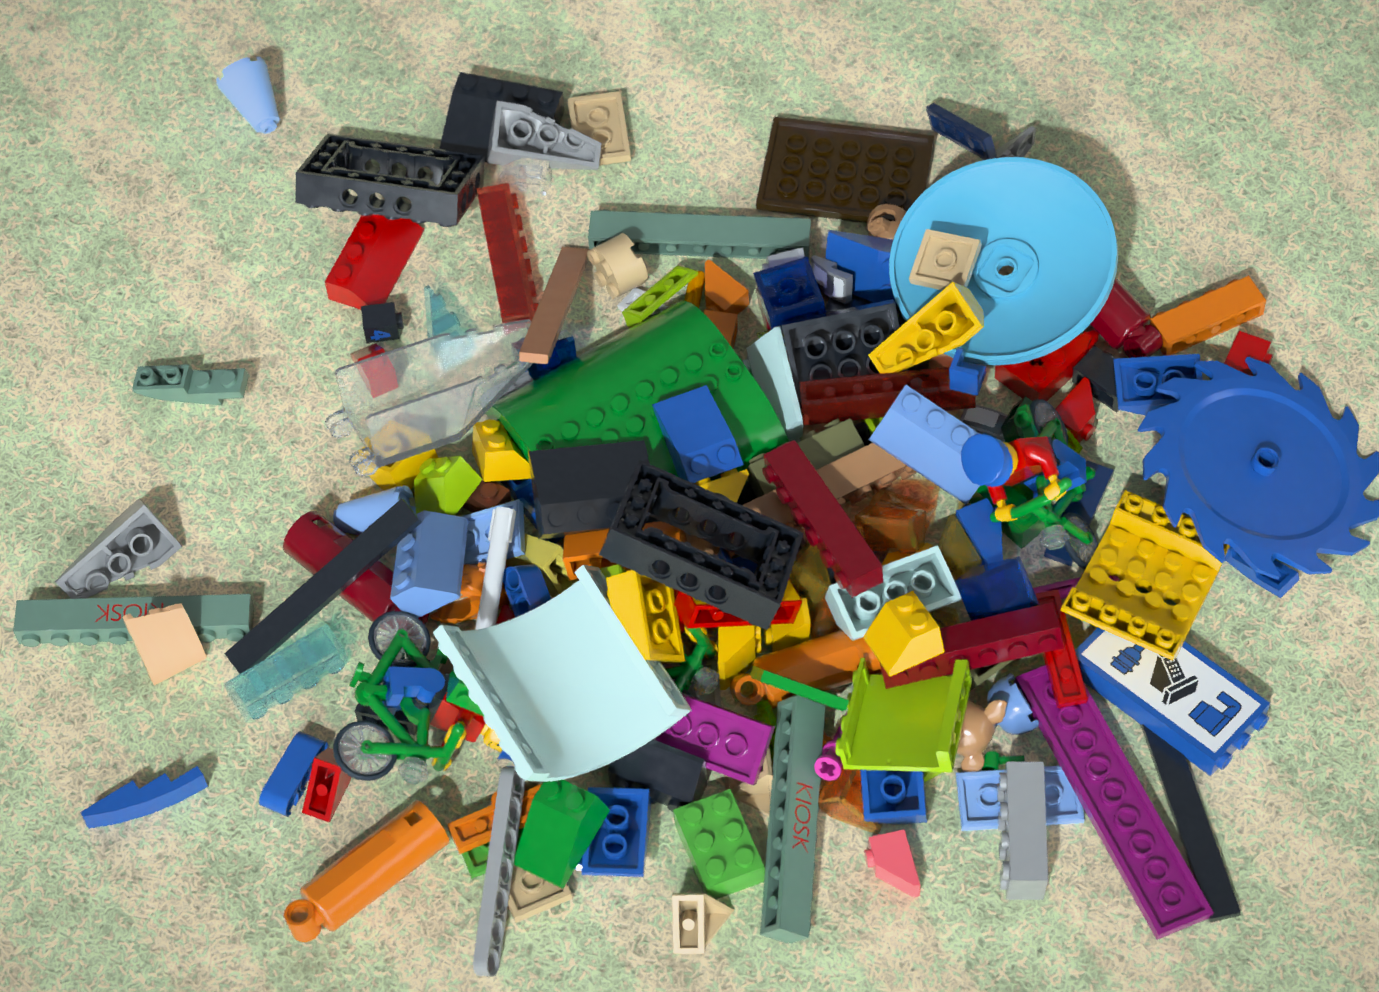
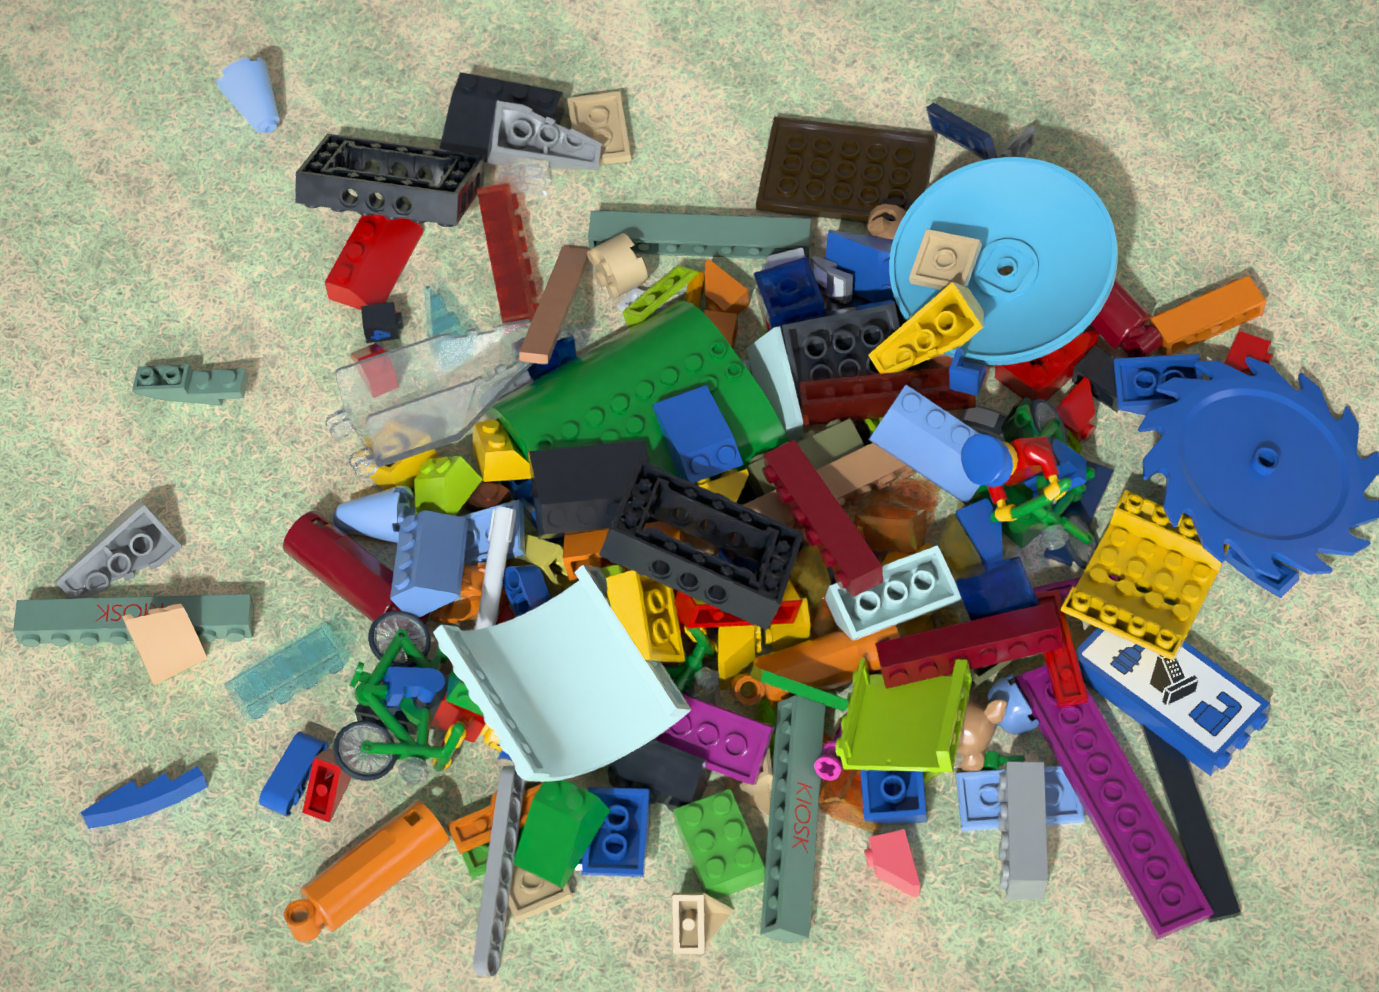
black tile [224,498,422,677] -> none
yellow slope [864,591,944,677] -> none

